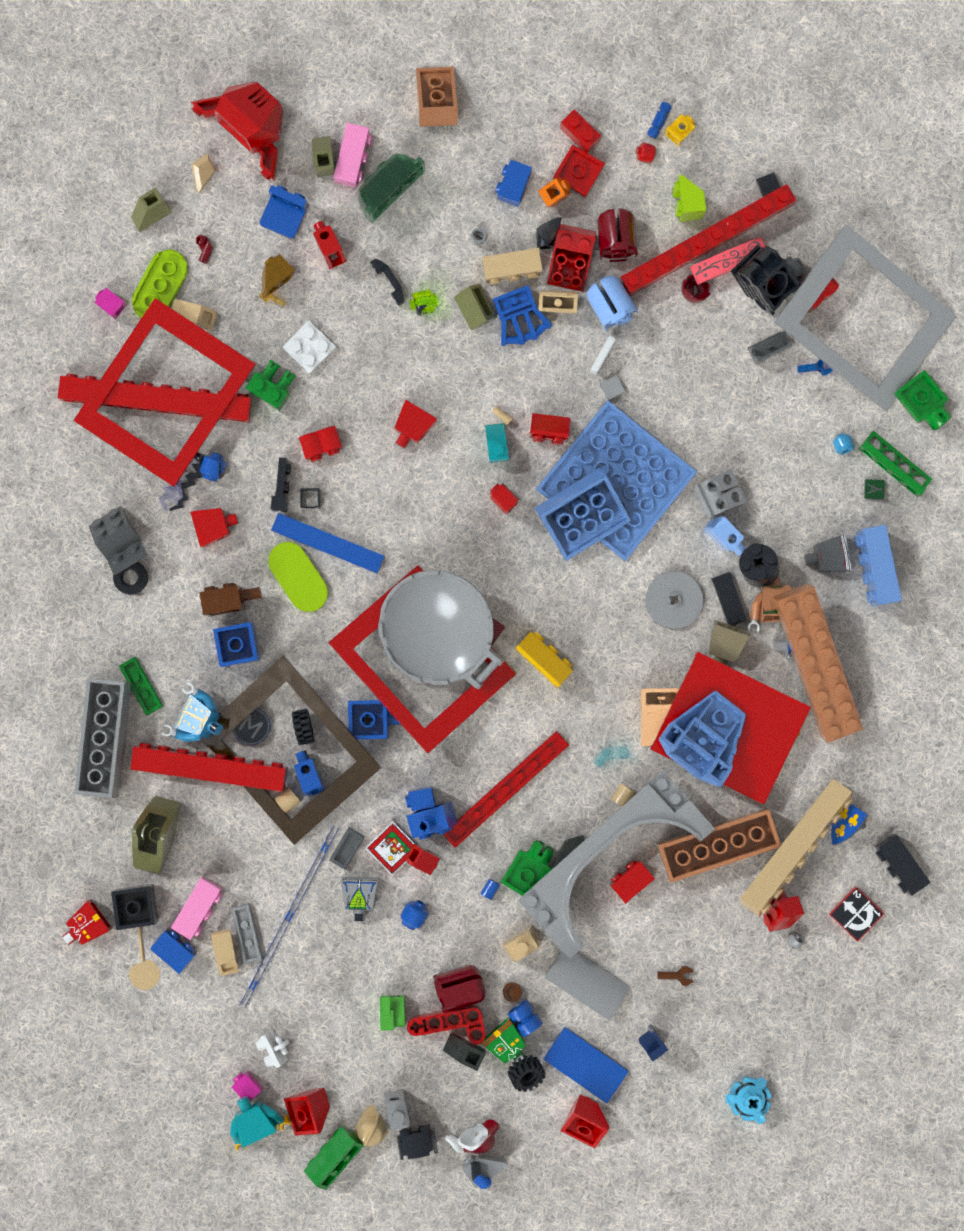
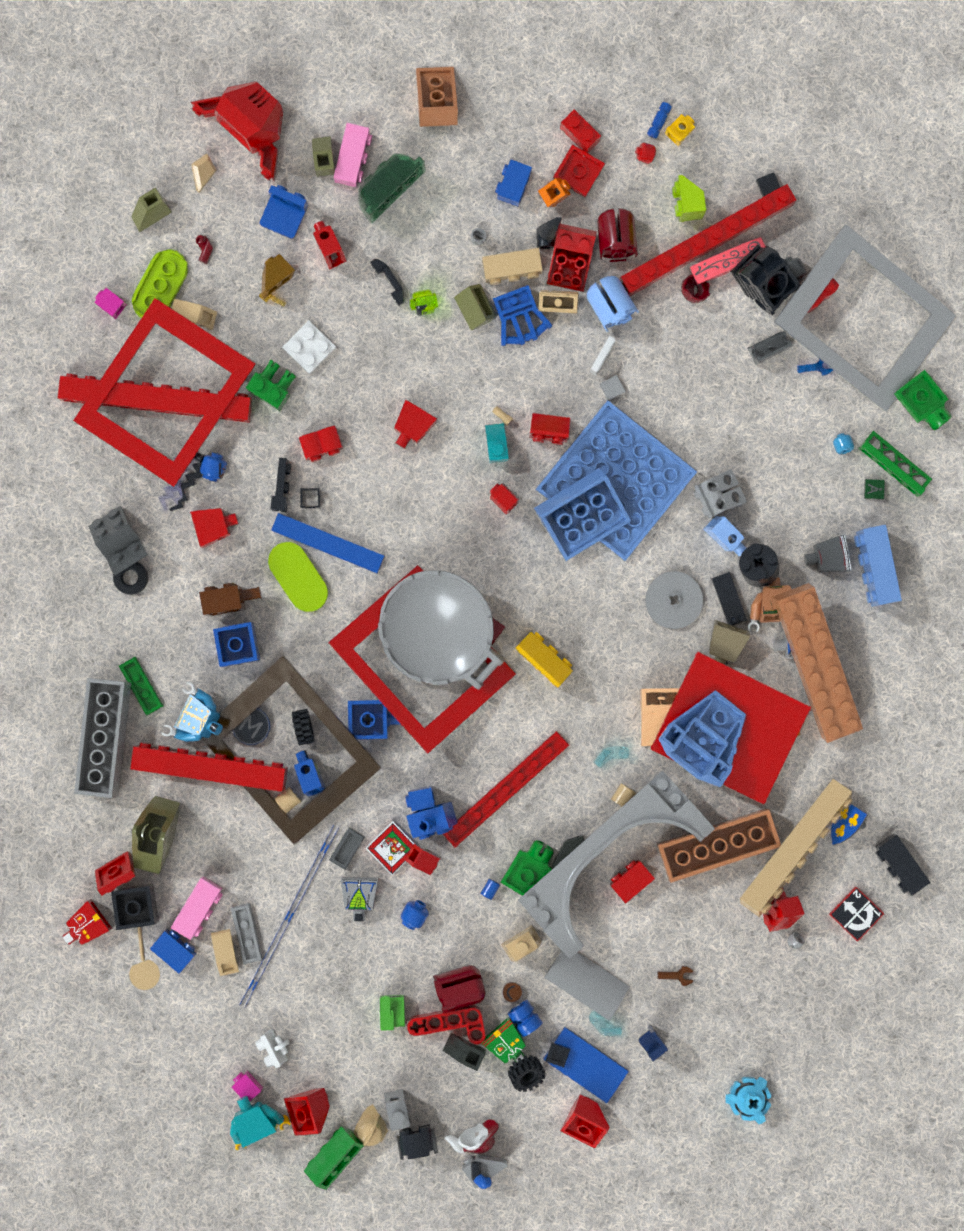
none -> red plate [95,851,135,896]
none -> black tile [545,1042,570,1067]
none -> clear light blue arm [589,1011,622,1036]

